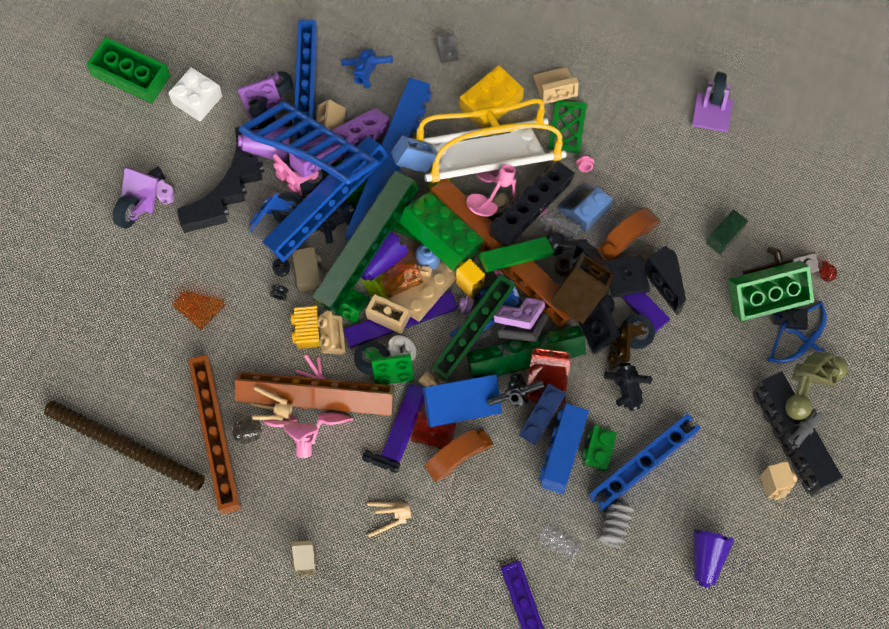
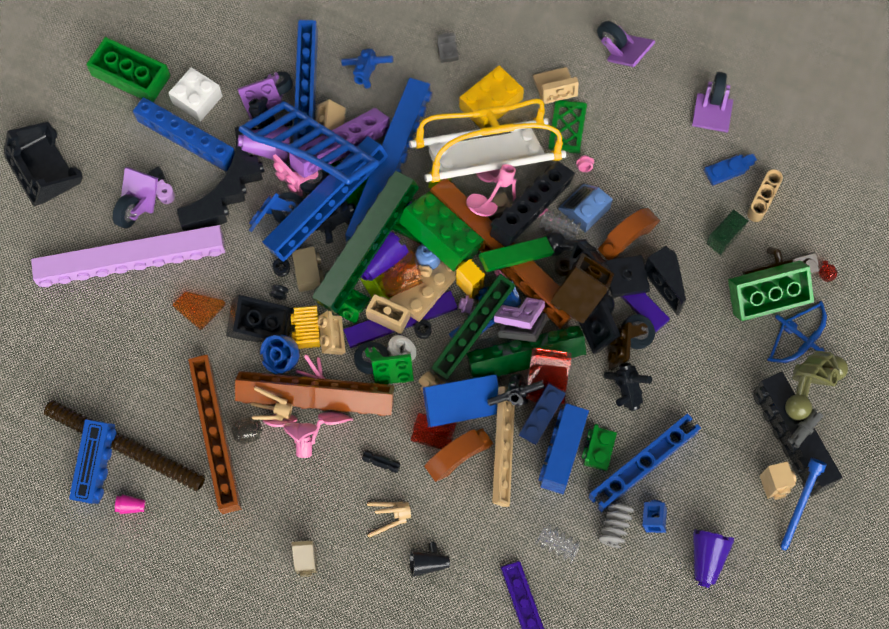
dark purple tile [381,384,424,461] -> none
medium blue brick [391,136,437,173] -> none
black plate [773,308,808,330] -> none
none -> black windscreen [4,121,82,206]
none -> lavender brick [31,225,225,287]
none -> blue brick [69,419,116,504]
none -> dark pink cone [115,494,145,514]
none -> blue brick [133,97,235,172]
none -> black slope [226,295,293,343]
none -> blue cylinder [260,335,300,374]
none -> black piece [410,542,450,577]
none -> black bush [414,320,432,339]
none -> tan tile [492,386,515,507]
none -> medium lavender plate [597,21,655,67]
none -> blue brick [642,500,667,533]
none -> blue hinge [704,154,757,186]
none -> tan beam [747,169,783,222]
none -> blue piece [780,458,827,550]

